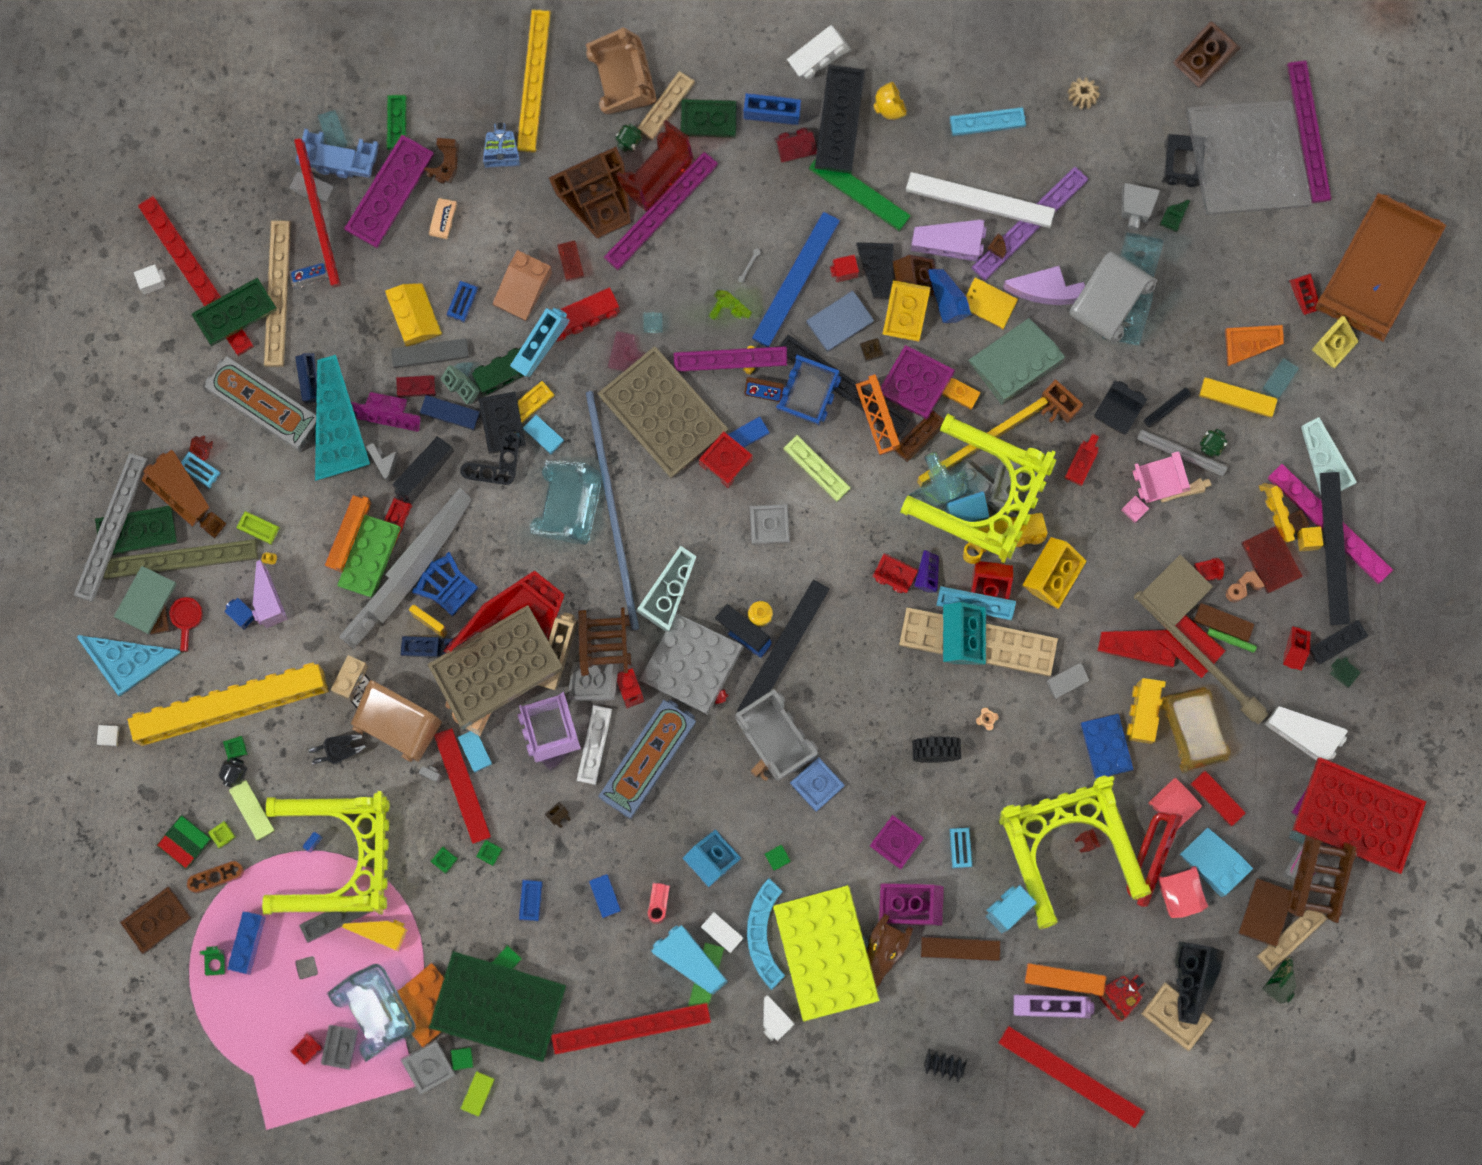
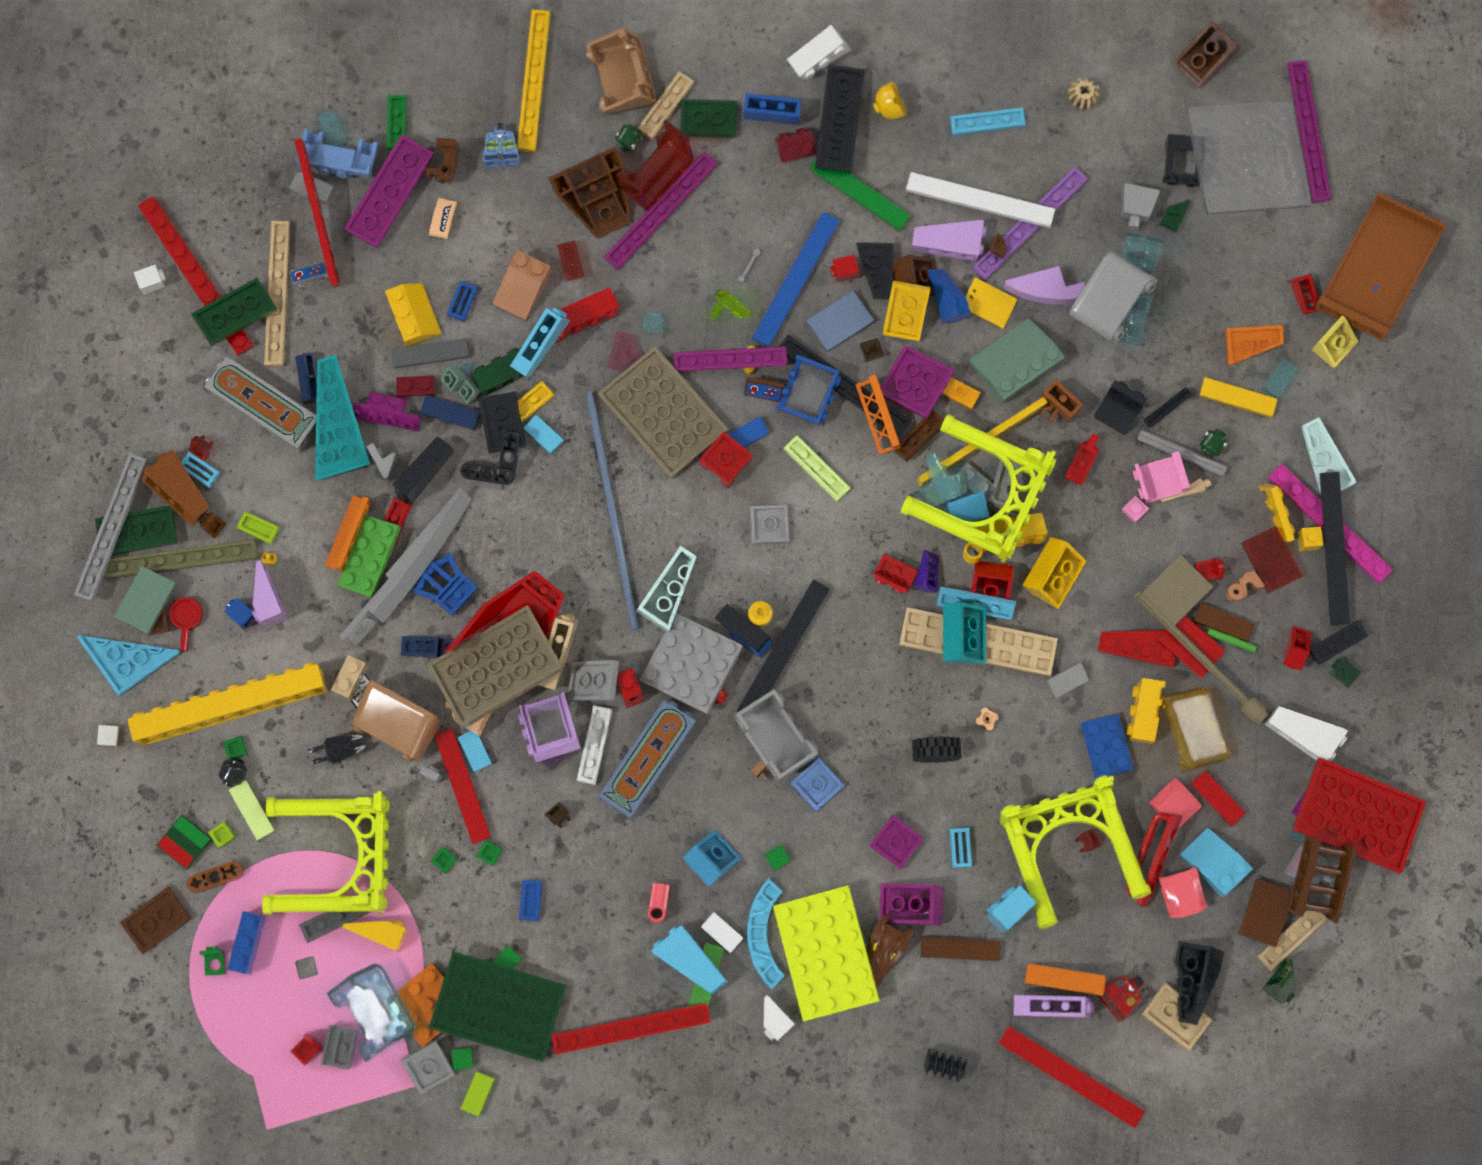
blue tile [303,832,323,853] -> none
yellow tile [409,605,448,638] -> none
clear light blue windscreen [530,460,602,545] -> none
reddish brown fence [578,607,632,676] -> none
blue tile [589,874,621,918] -> none
reddish brown tile [1287,509,1310,533] -> none

